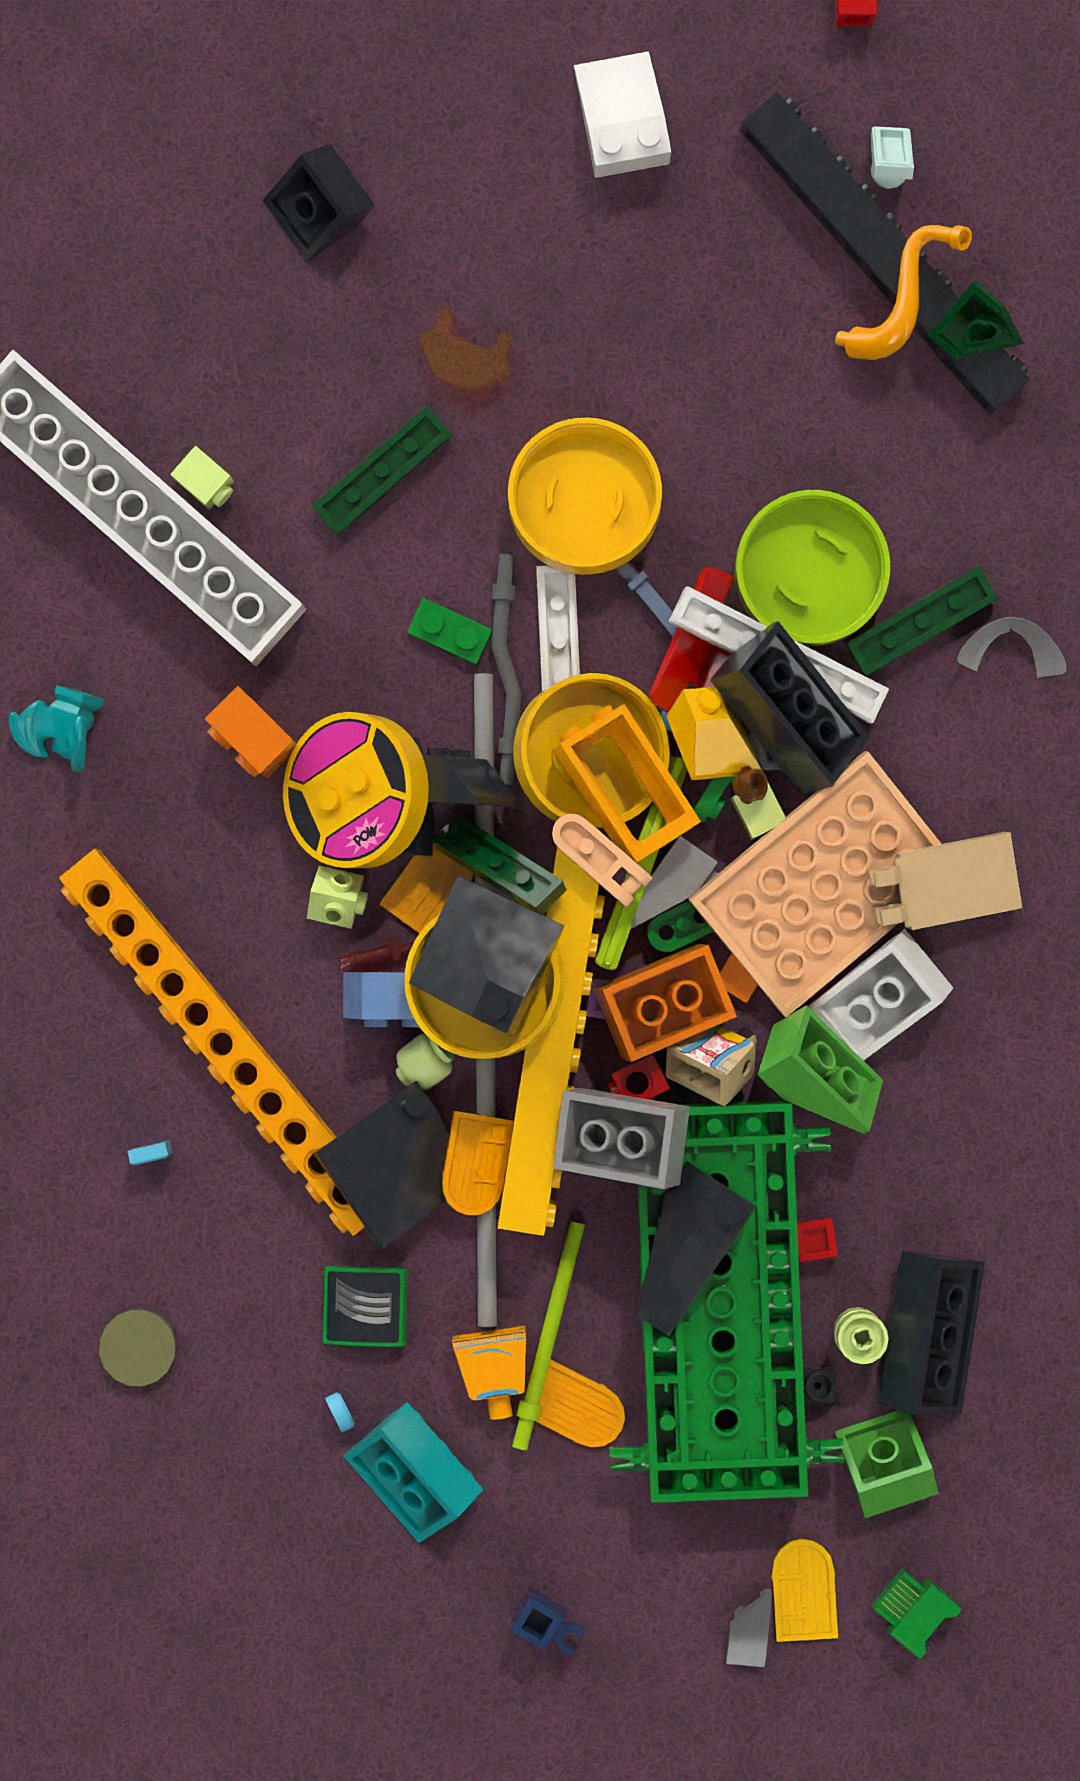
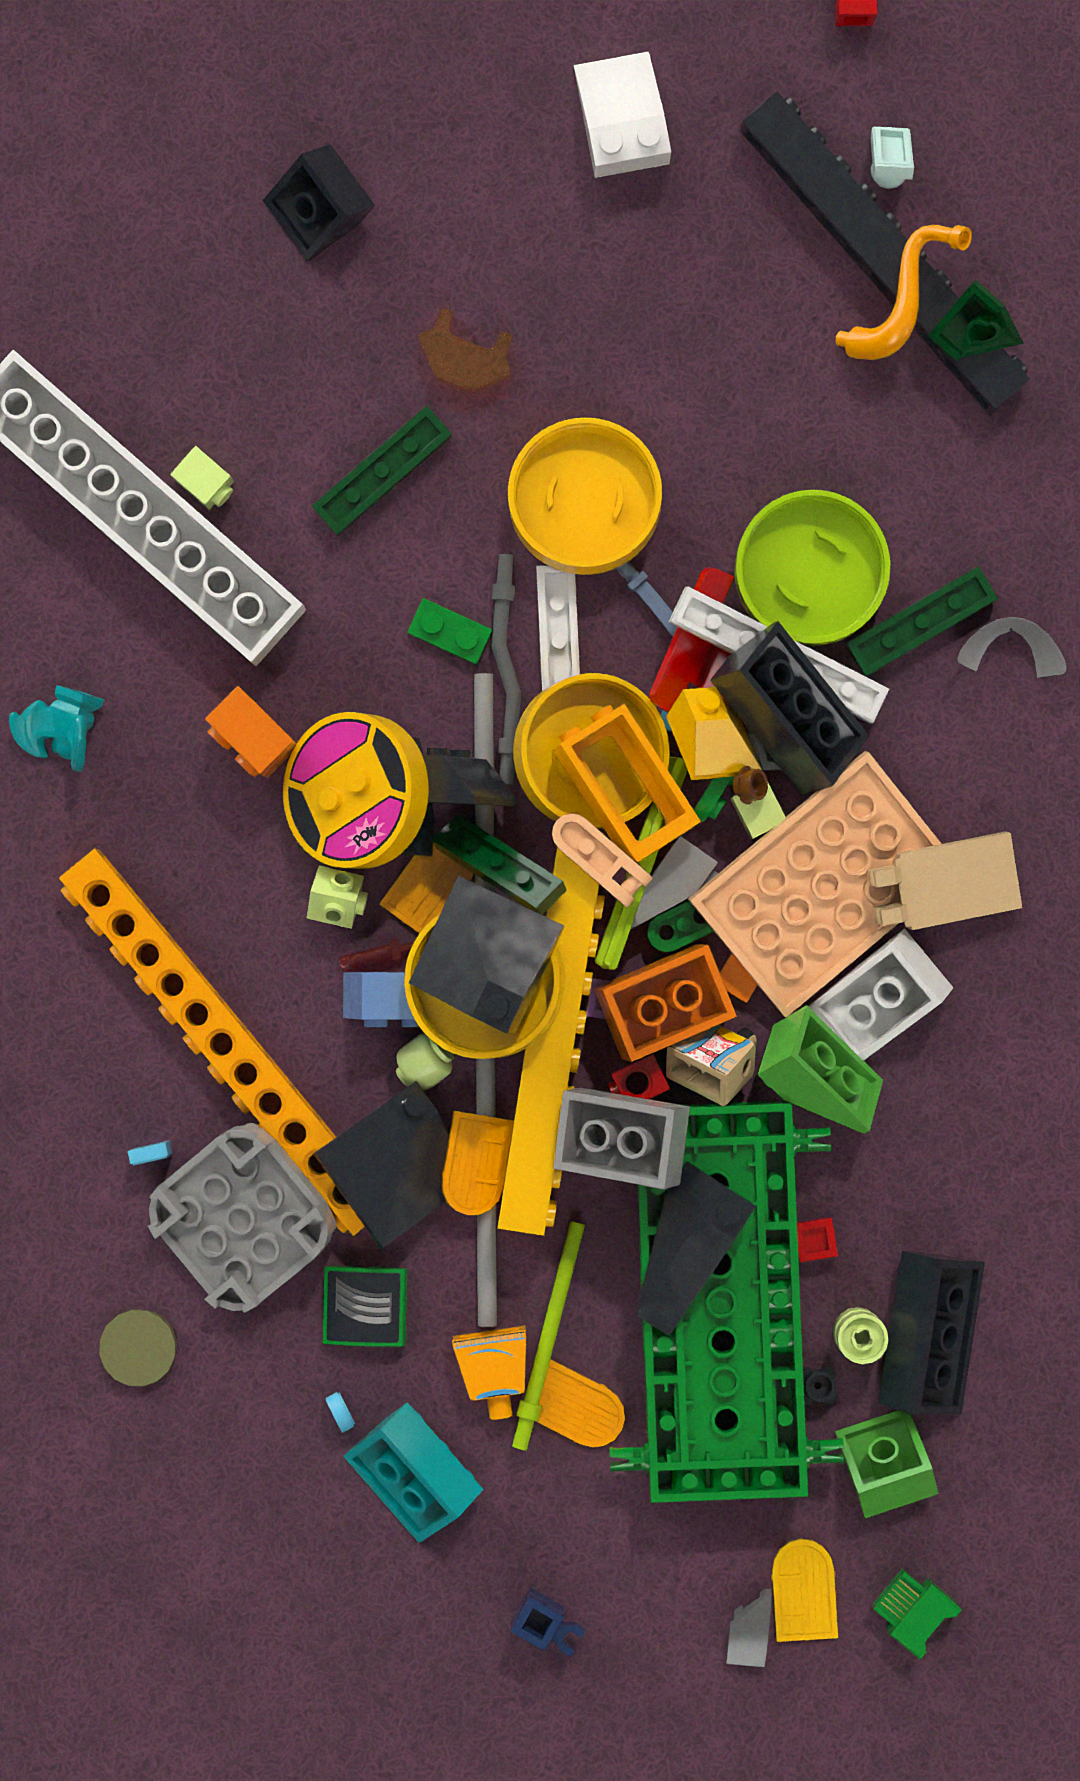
none -> light grey plate [148,1123,336,1313]

